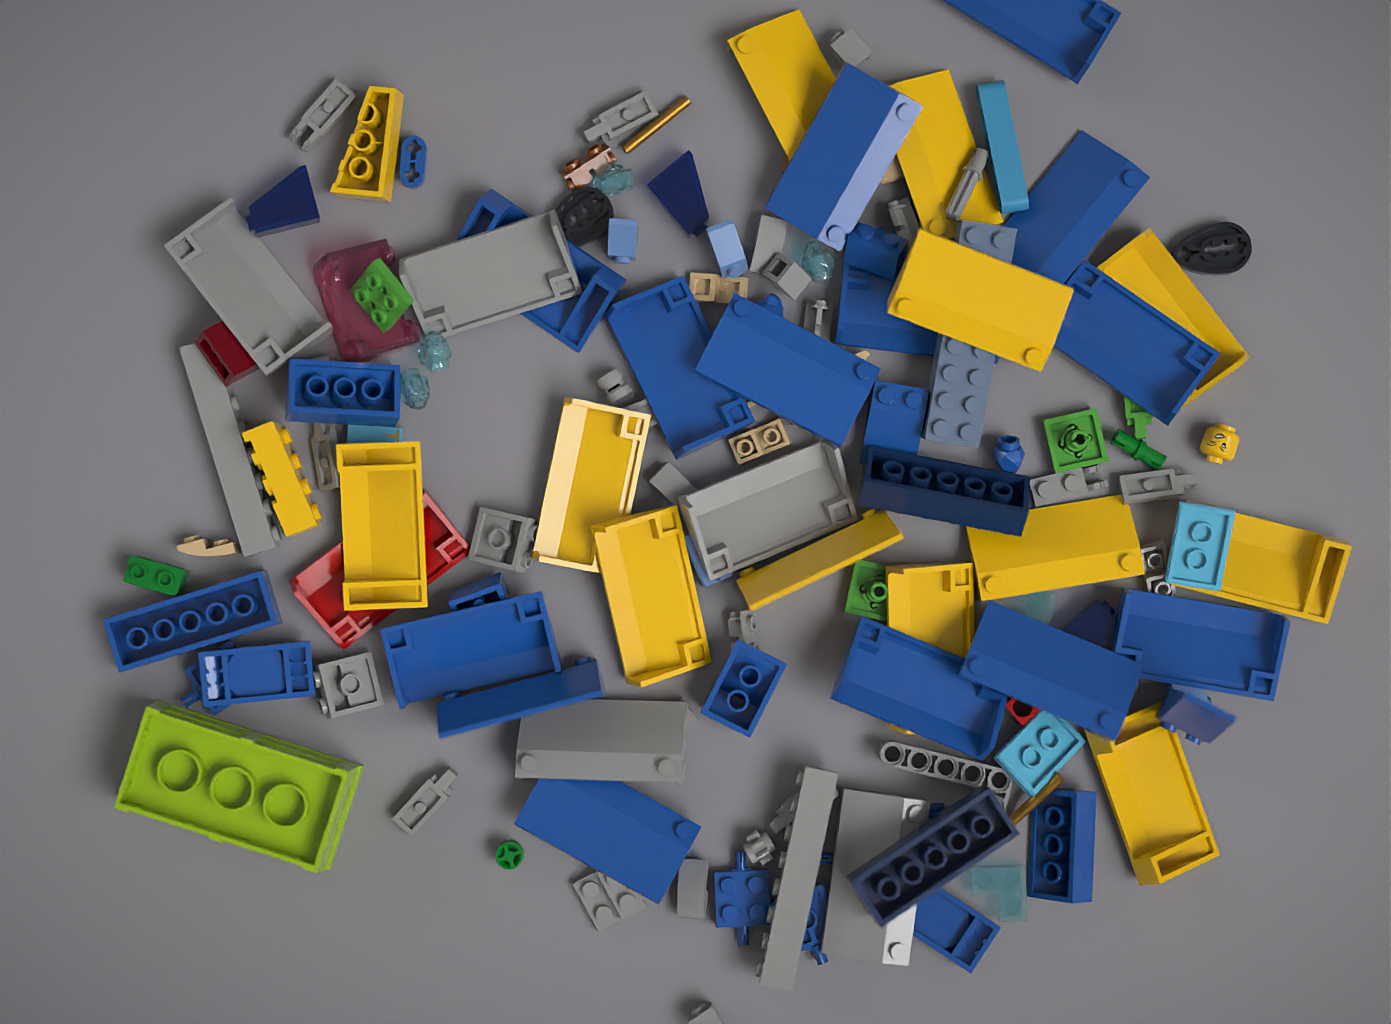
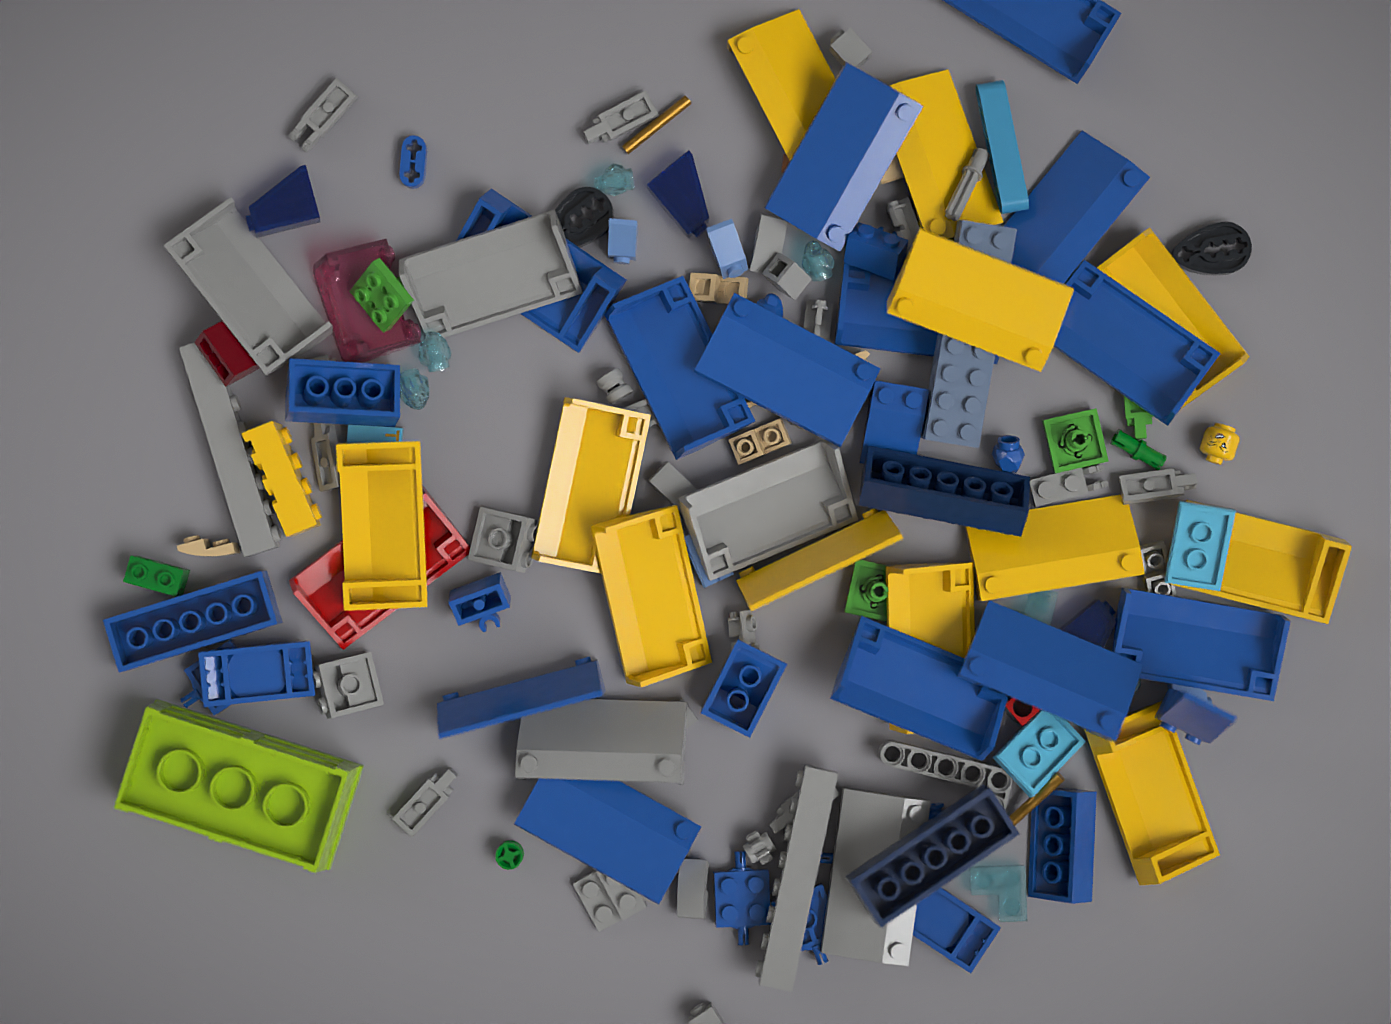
yellow wedge [330,86,404,202] -> none
blue slope [380,591,562,709] -> none
dark orange hinge [560,143,617,190] -> none

